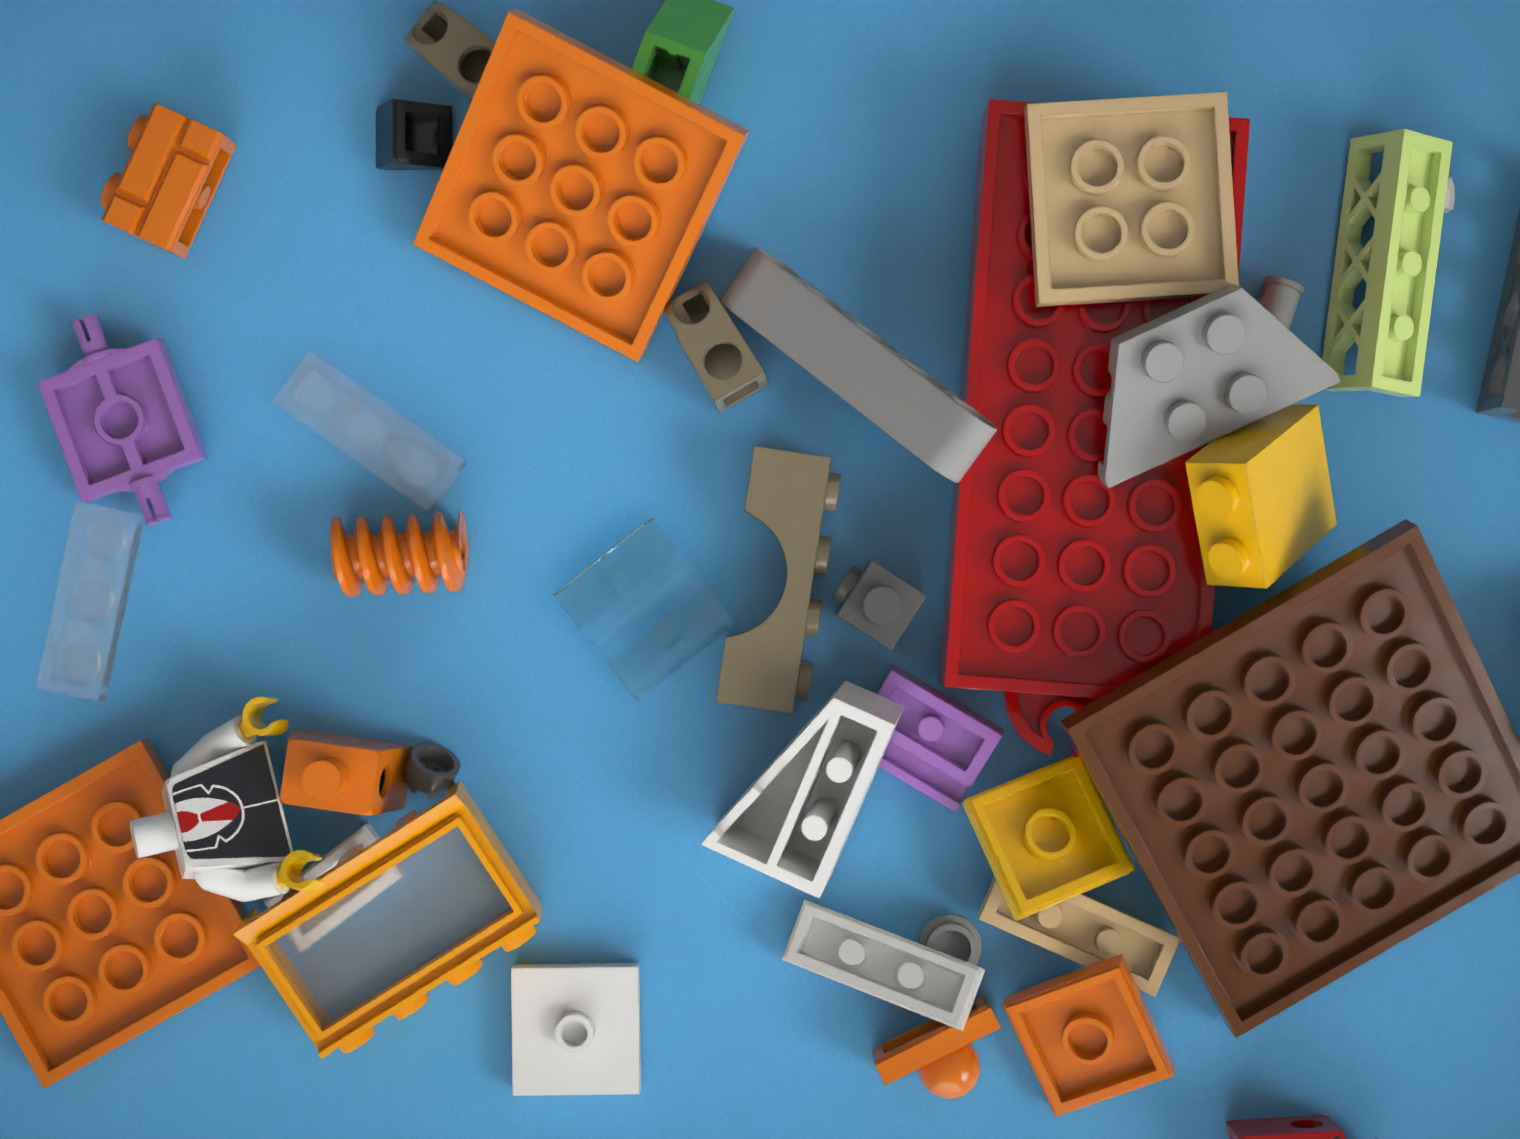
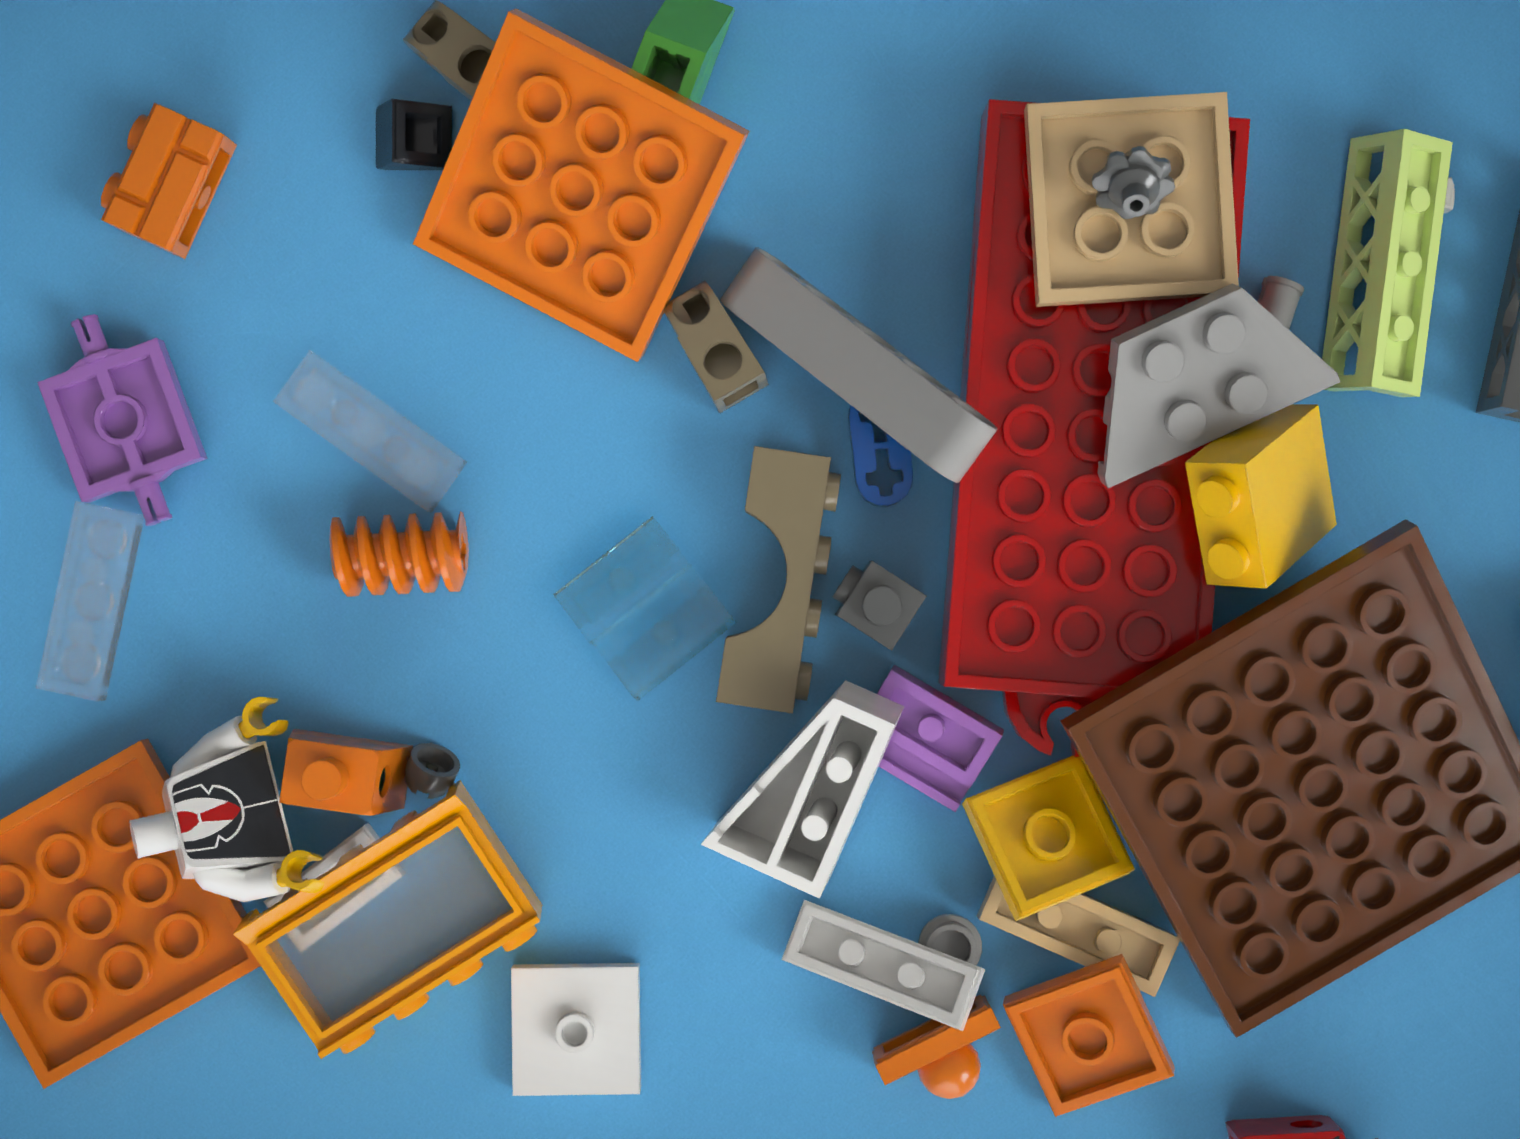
none -> blue beam [848,405,913,507]
none -> dark grey plant [1091,146,1175,220]

